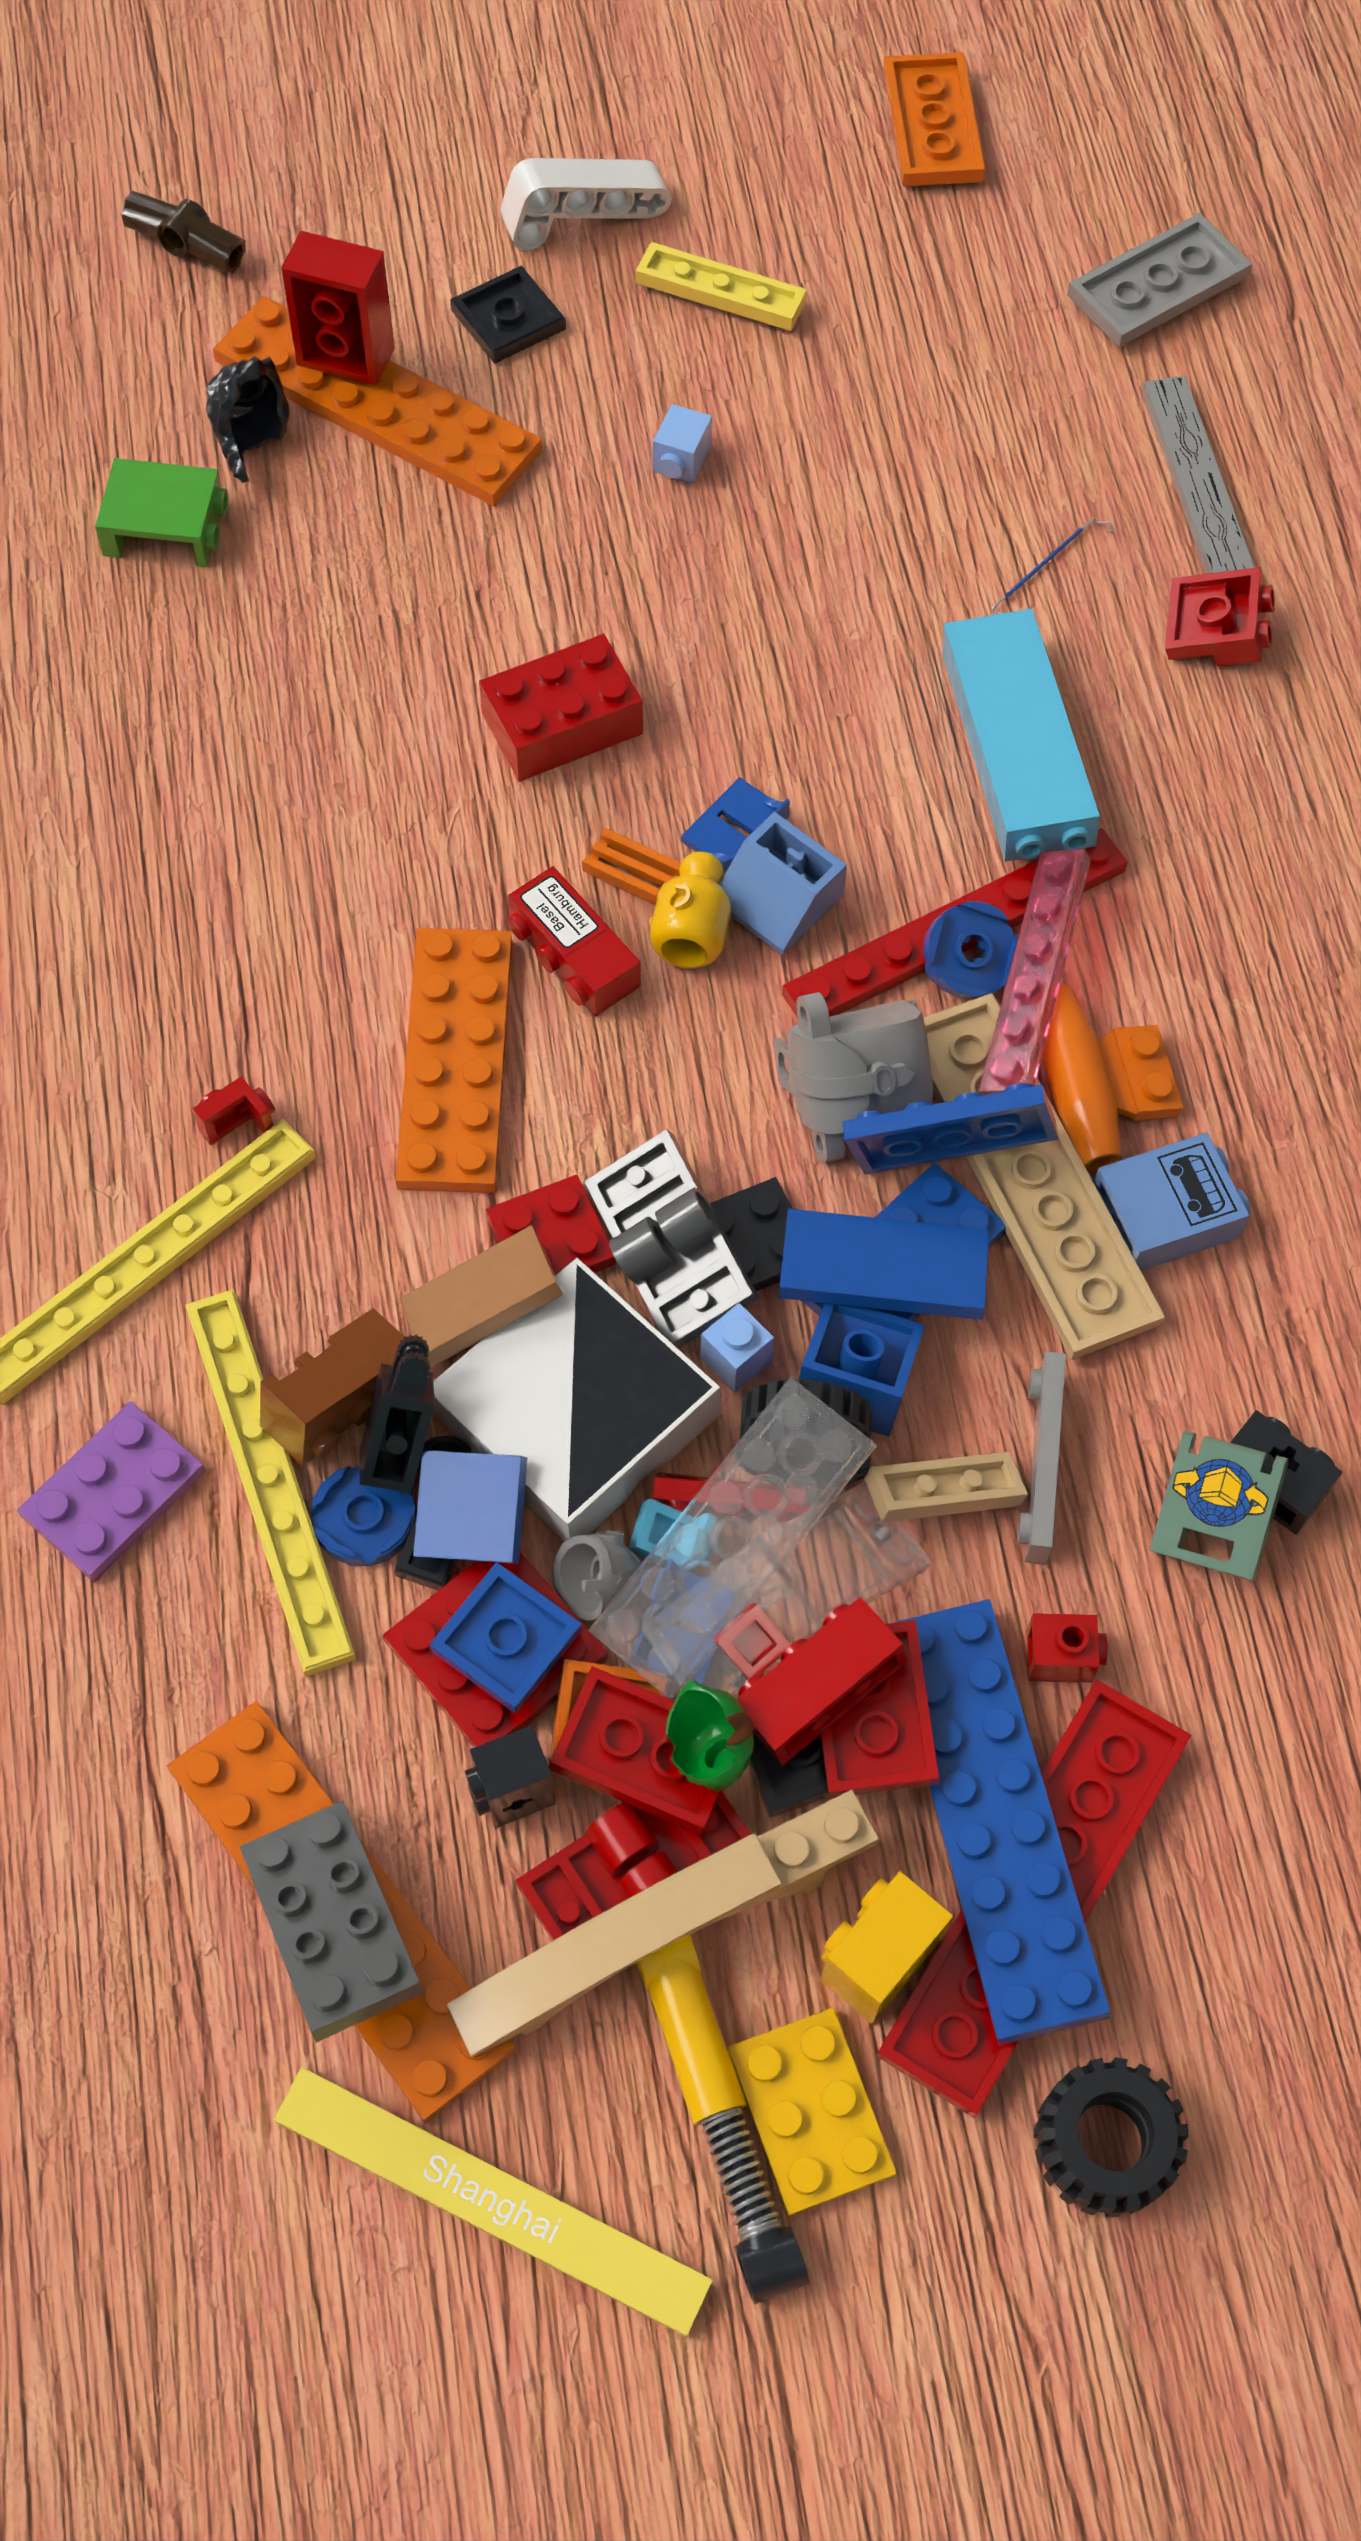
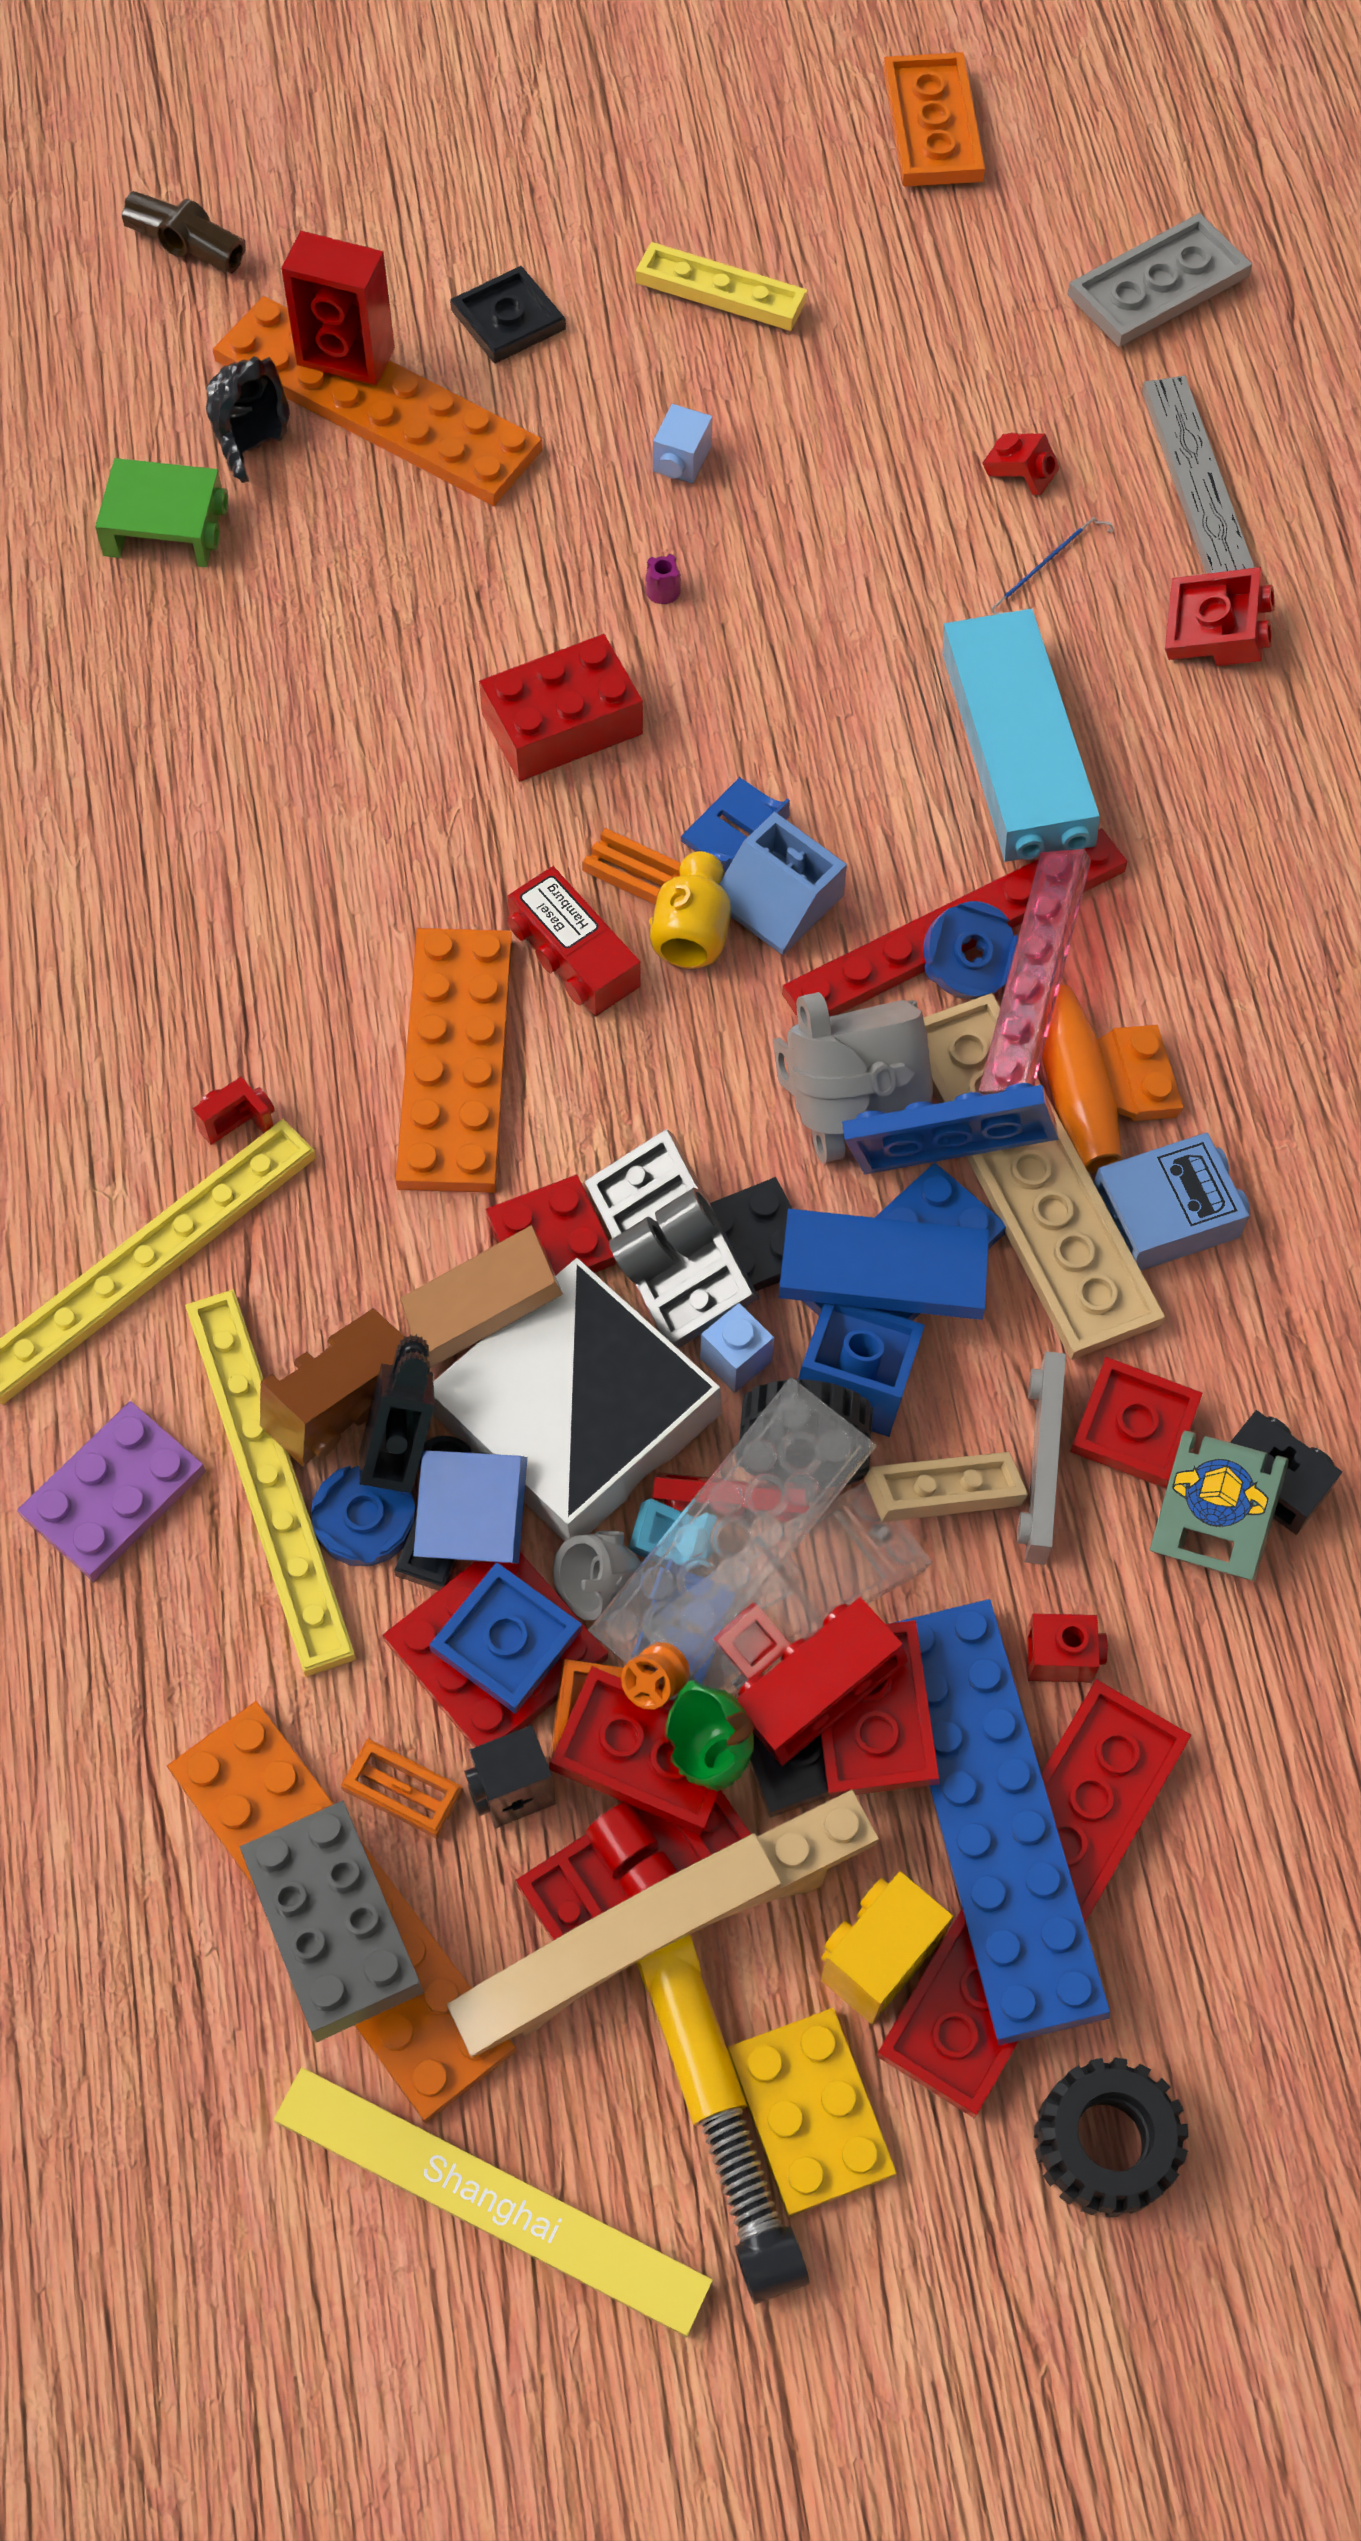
white beam [500,158,672,251] -> none
none -> orange tile [340,1738,464,1839]
none -> orange wheel [621,1642,690,1710]
none -> magenta hose [646,554,681,604]
none -> red bracket [982,433,1059,495]
none -> red plate [1070,1357,1203,1489]

